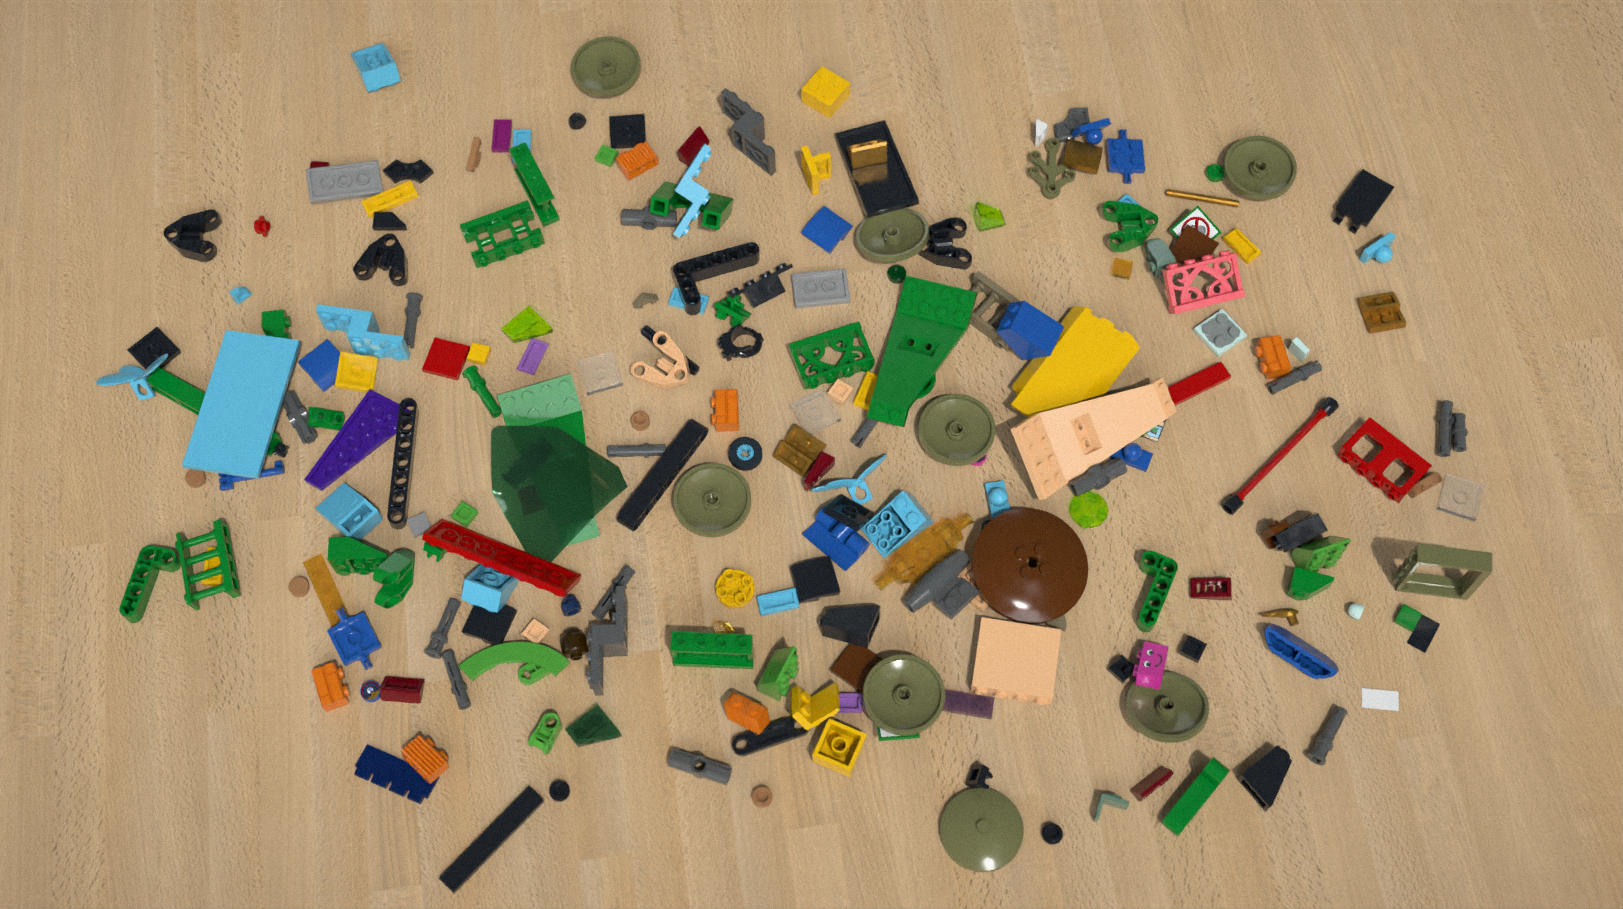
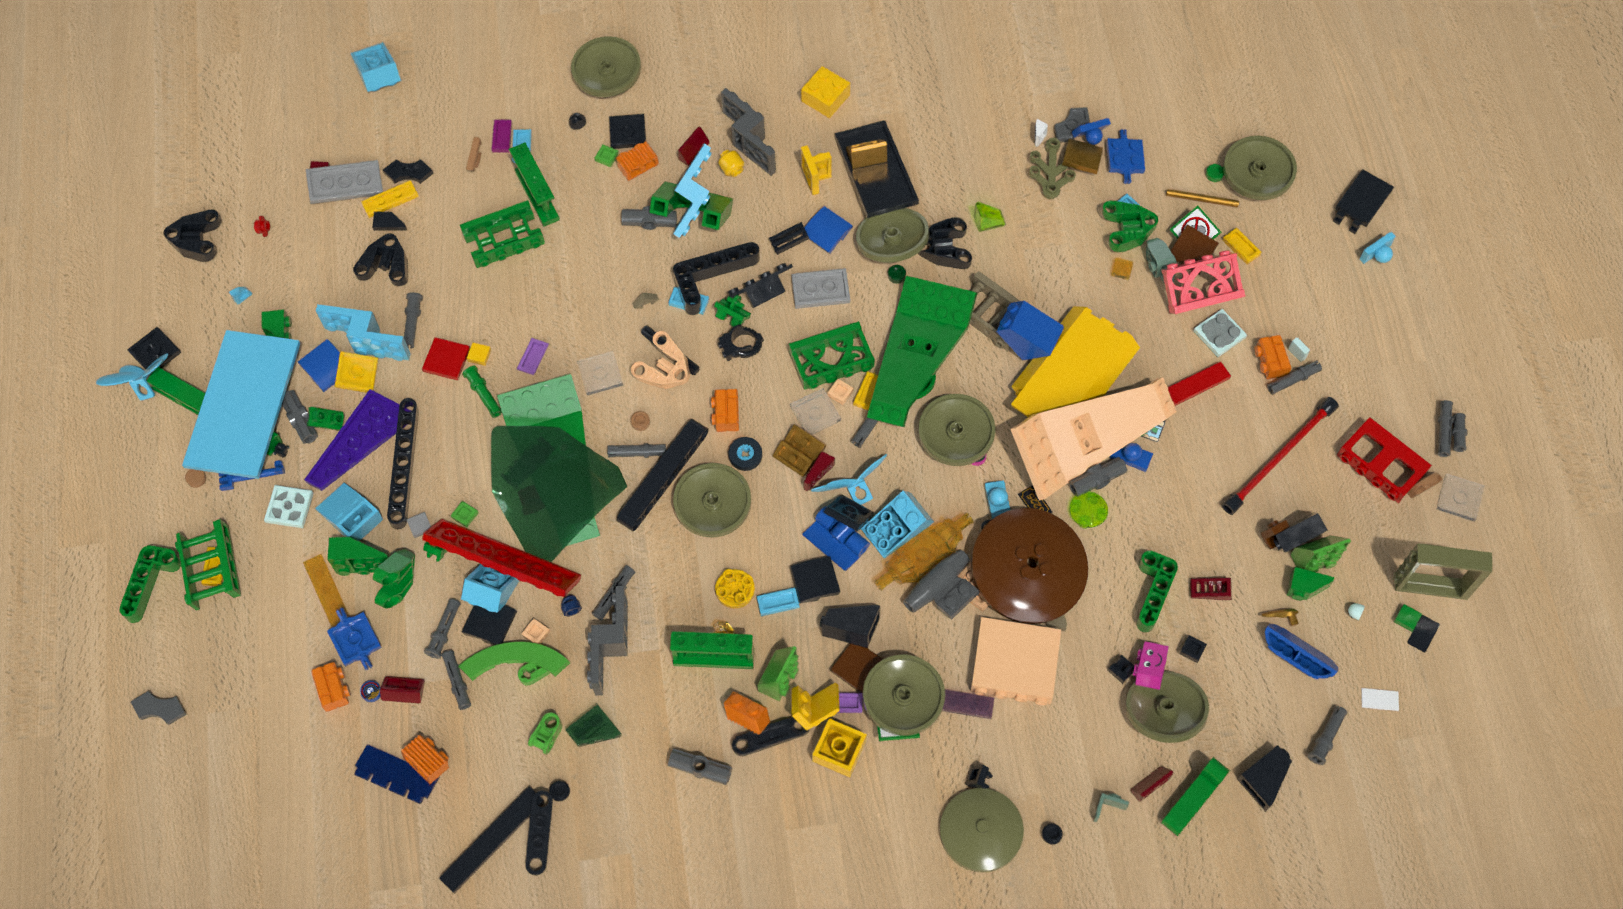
medium nougat tile [288,577,310,597] -> none
clear neon green wing [501,306,553,343] -> none
dark brown head [560,629,588,661] -> none
medium nougat tile [752,786,773,808] -> none
pearl gold slope [1358,291,1407,334] -> none
none -> dark grey tile [131,691,187,725]
none -> light aqua piece [264,485,314,528]
none -> black plate [525,790,553,876]
none -> yellow head [718,150,745,177]
none -> black tile [769,222,810,255]
none -> black sticker [1018,485,1053,513]

